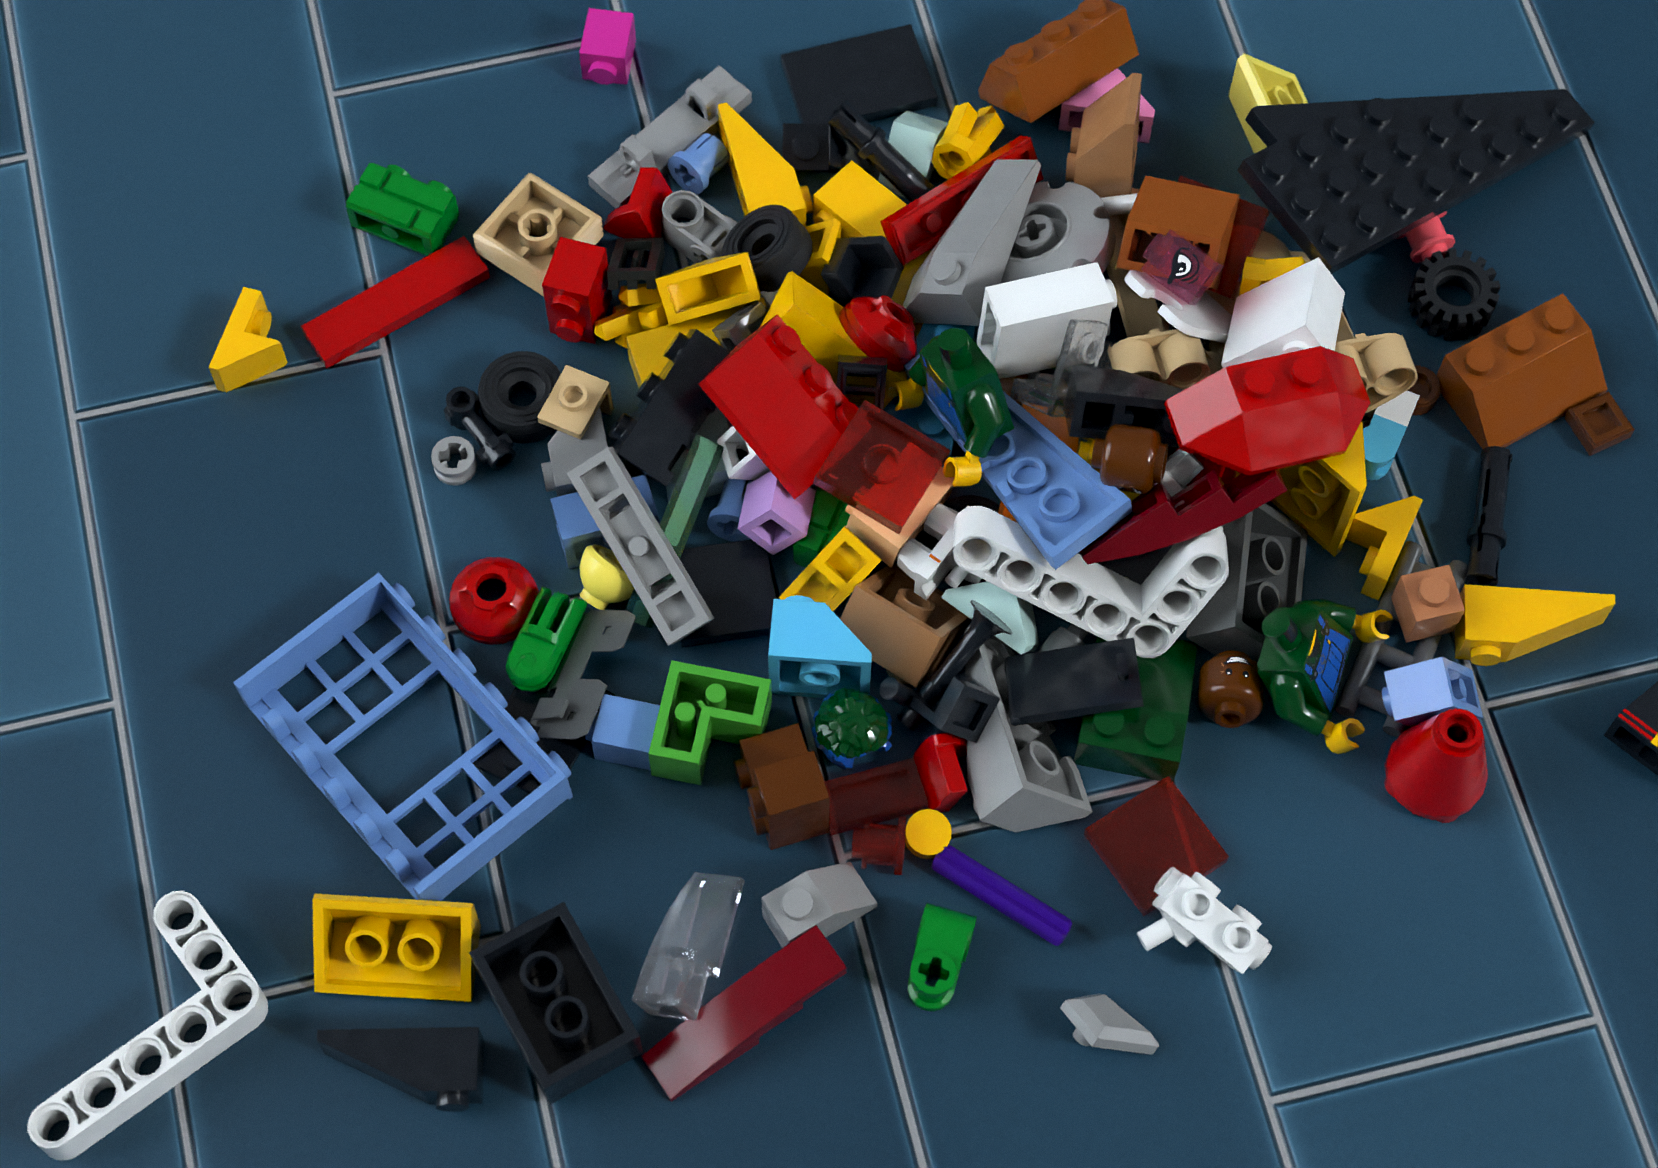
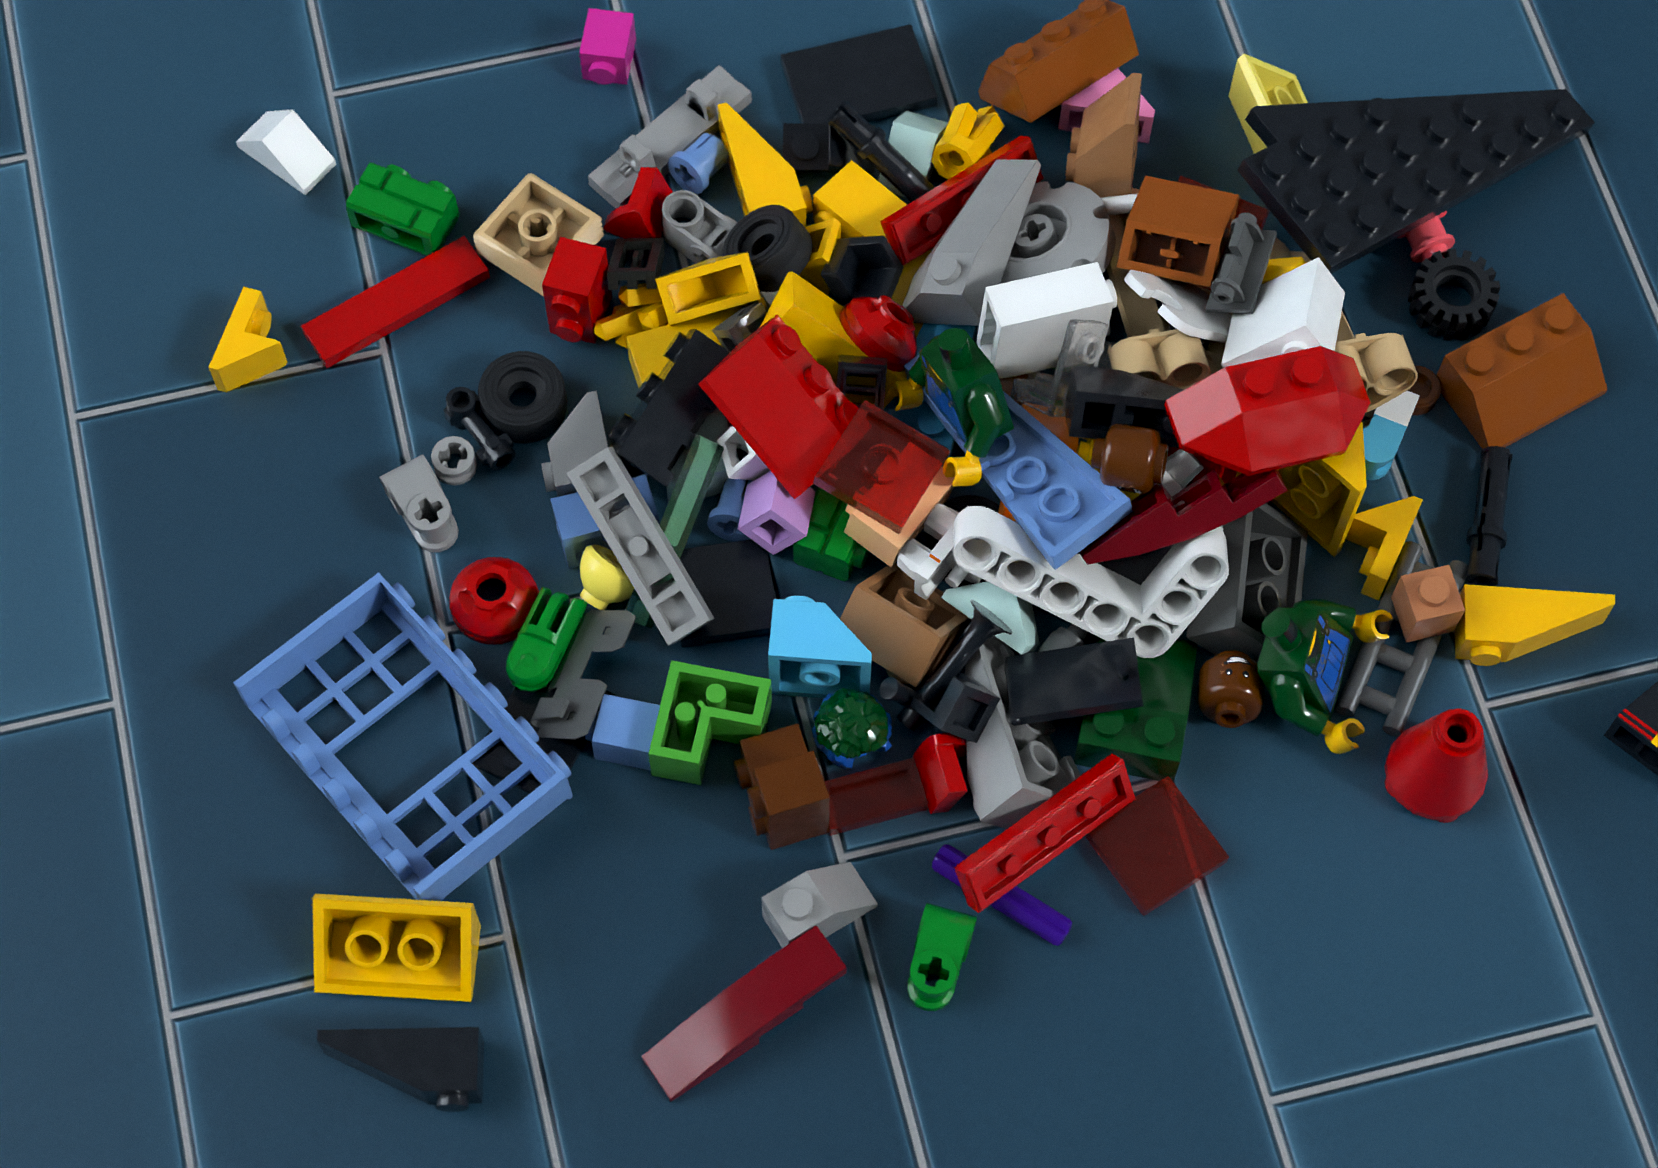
white beam [28,891,268,1161] -> none
black brick [469,902,643,1105] -> none
tan bracket [537,365,614,439] -> none
clear slope [632,872,745,1021] -> none
yellow slope [779,526,882,611] -> none
clear red brick [851,816,906,876] -> none
yellow piece [904,809,952,859] -> none
light grey piece [1060,993,1159,1055] -> none
white brick [1137,867,1272,974] -> none
clear pink brick [1141,229,1224,305] -> none
slope [1382,657,1483,727] -> none
reddish brown tile [1564,392,1635,456] -> none
none -> white slope [236,110,336,195]
none -> light grey piece [379,454,459,552]
none -> red tile [954,753,1135,913]
none -> dark grey hinge [1206,213,1277,314]

